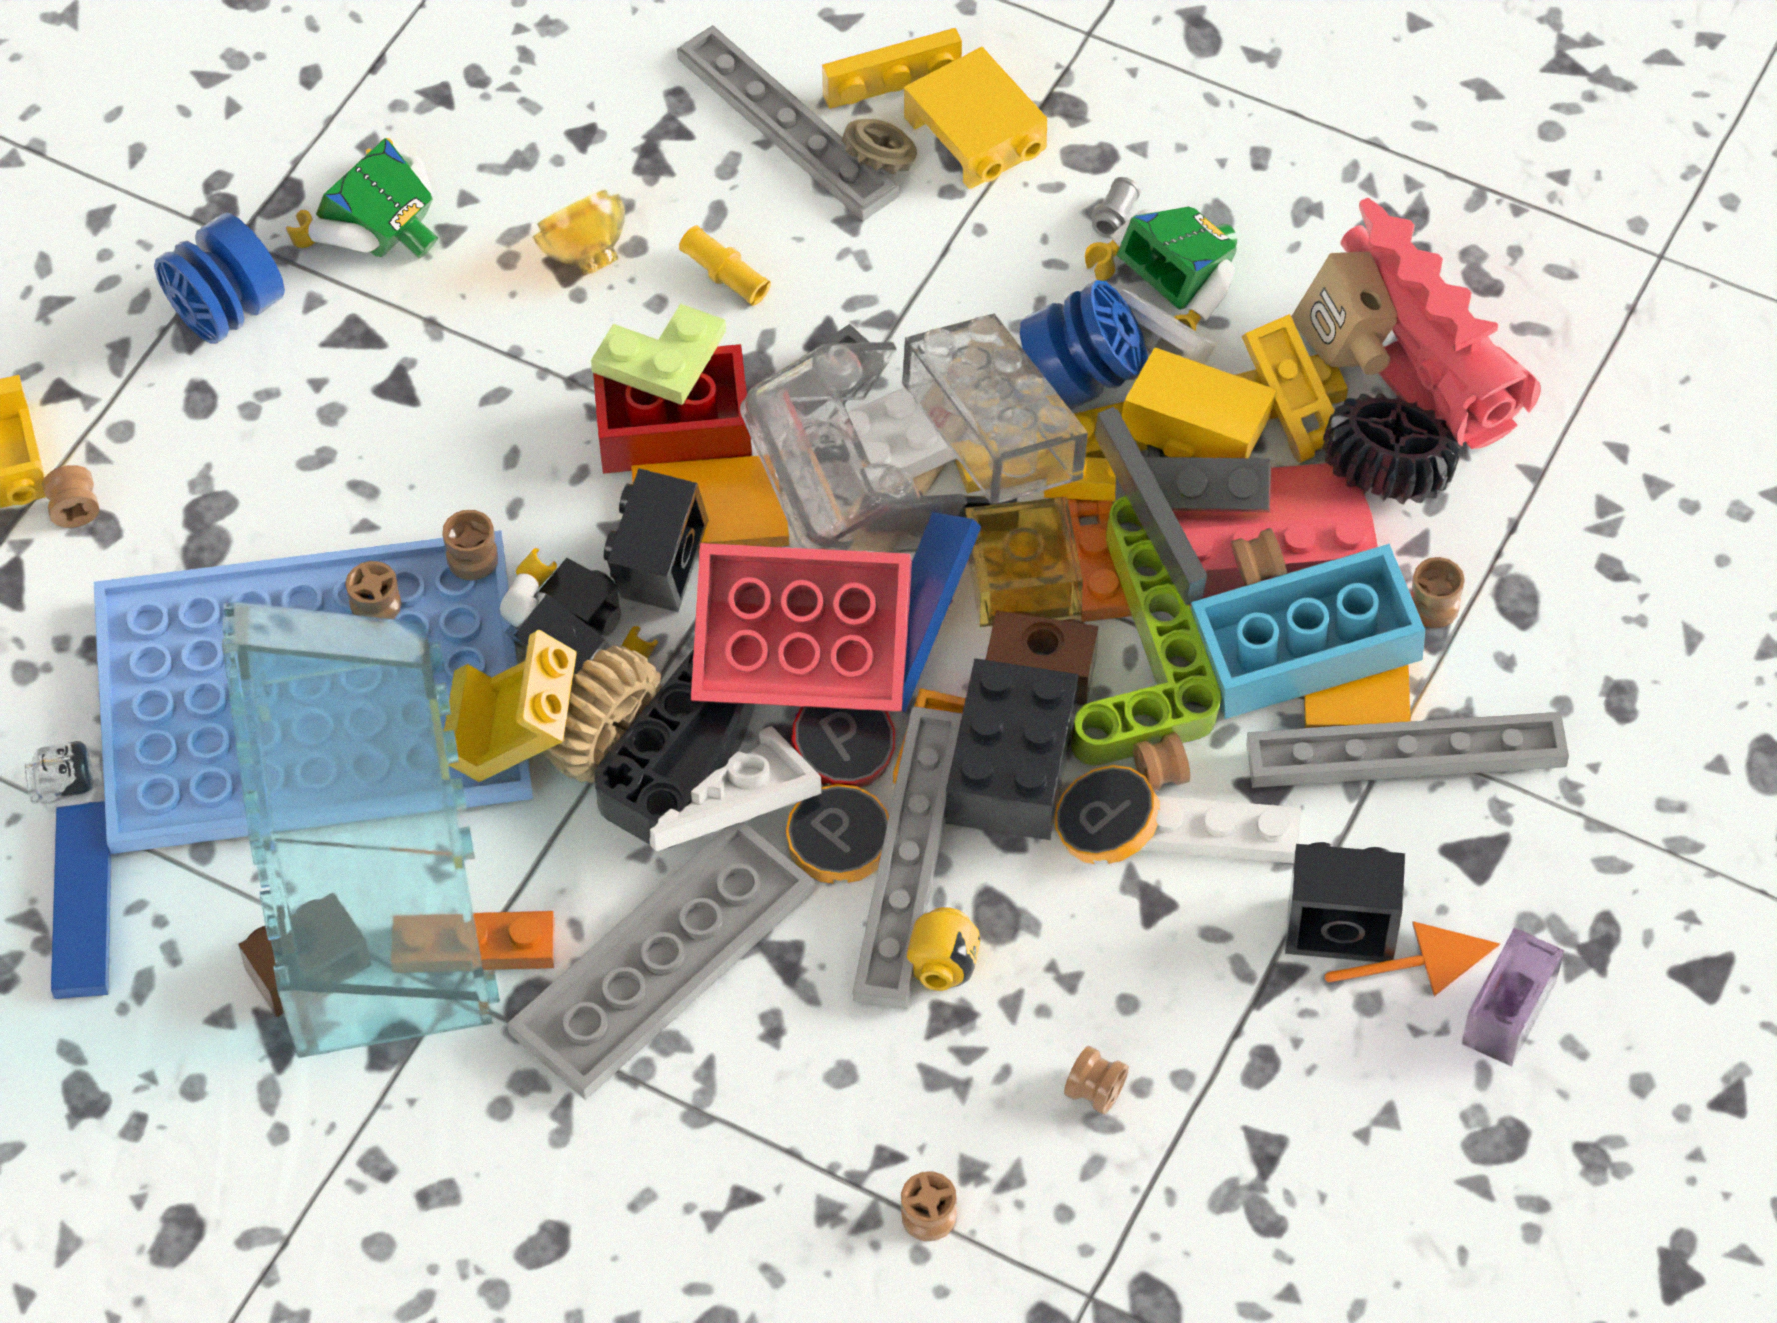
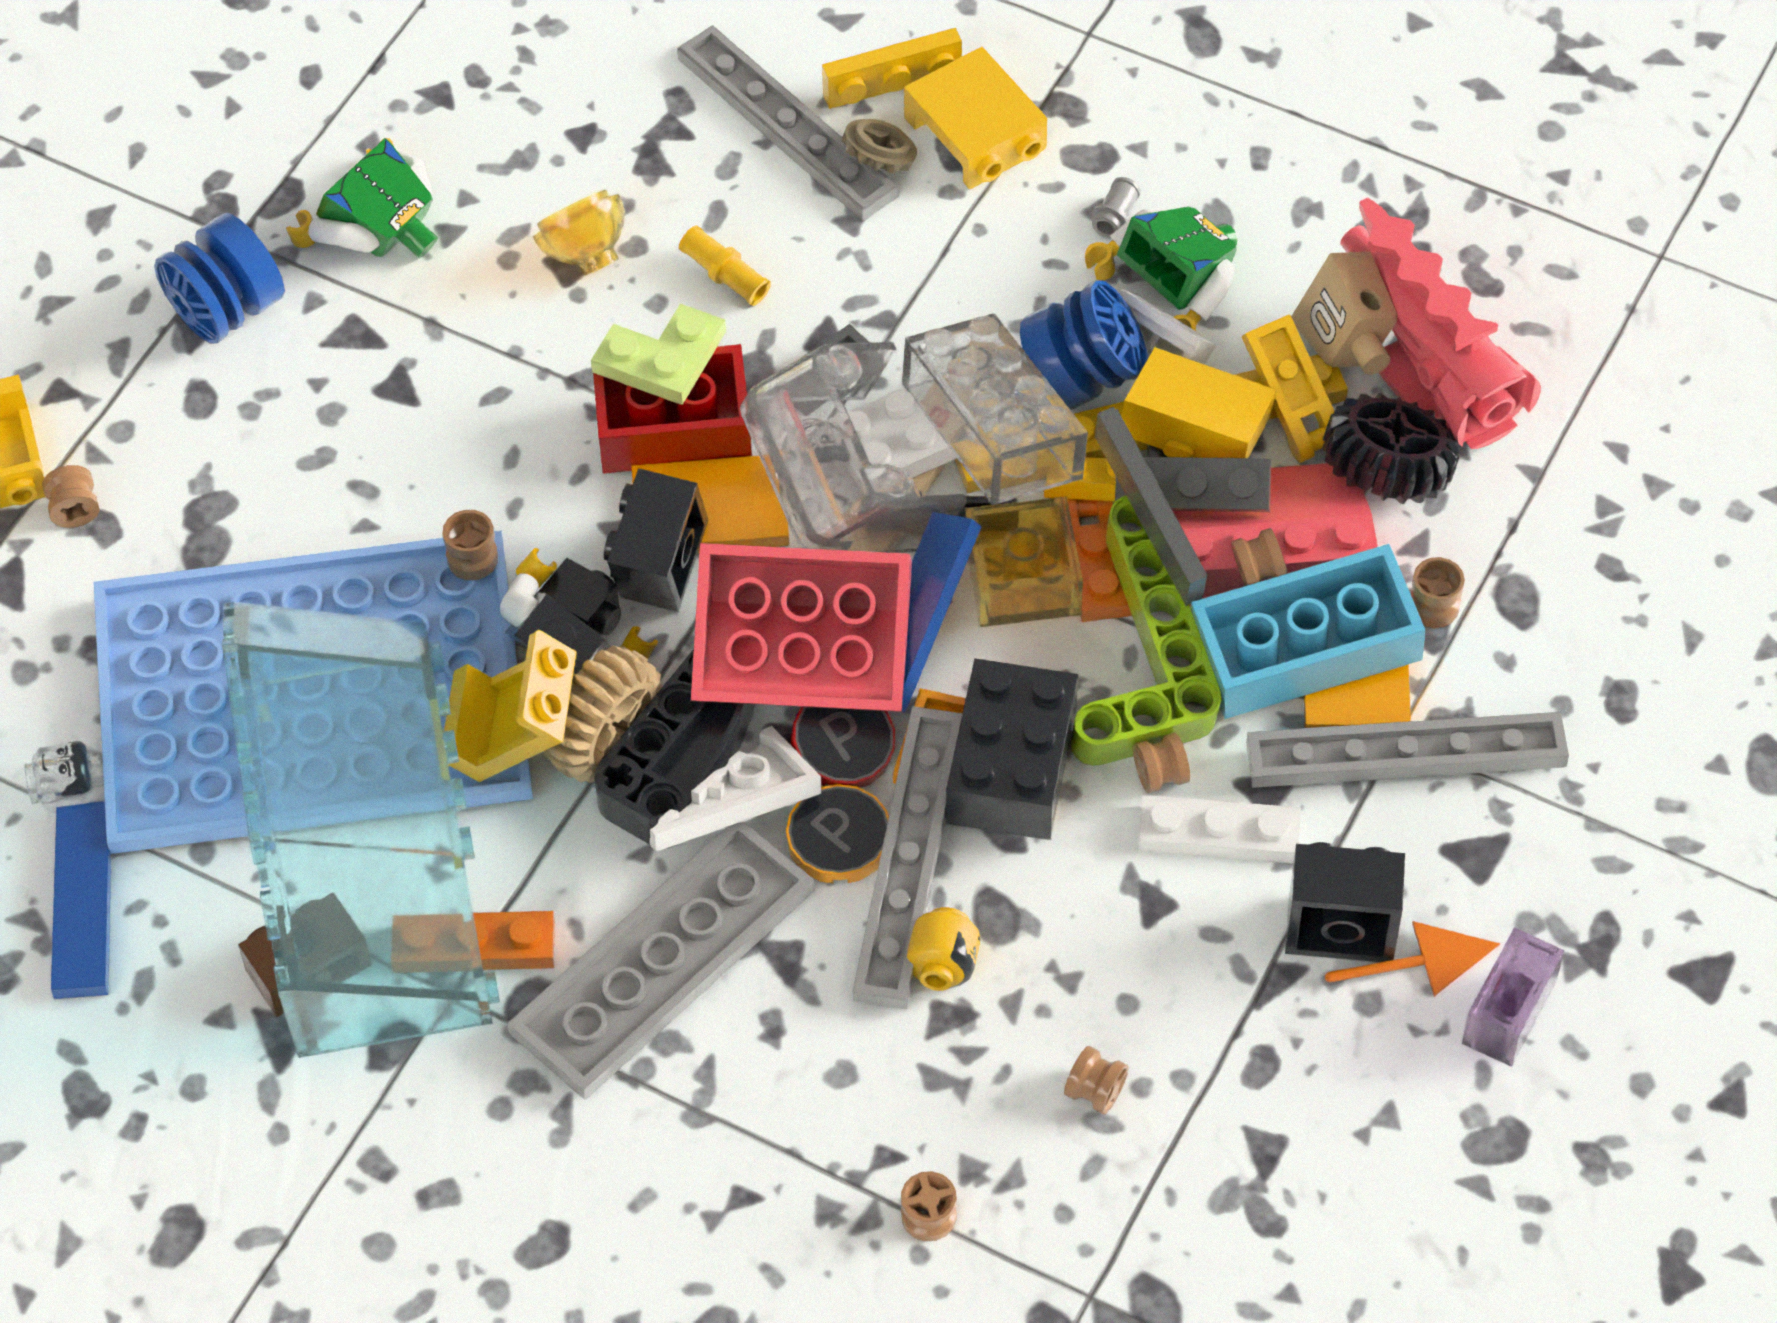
medium nougat wheel [345,561,402,627] -> none
reddish brown brick [985,610,1099,705] -> none
black tile [1055,765,1160,864] -> none

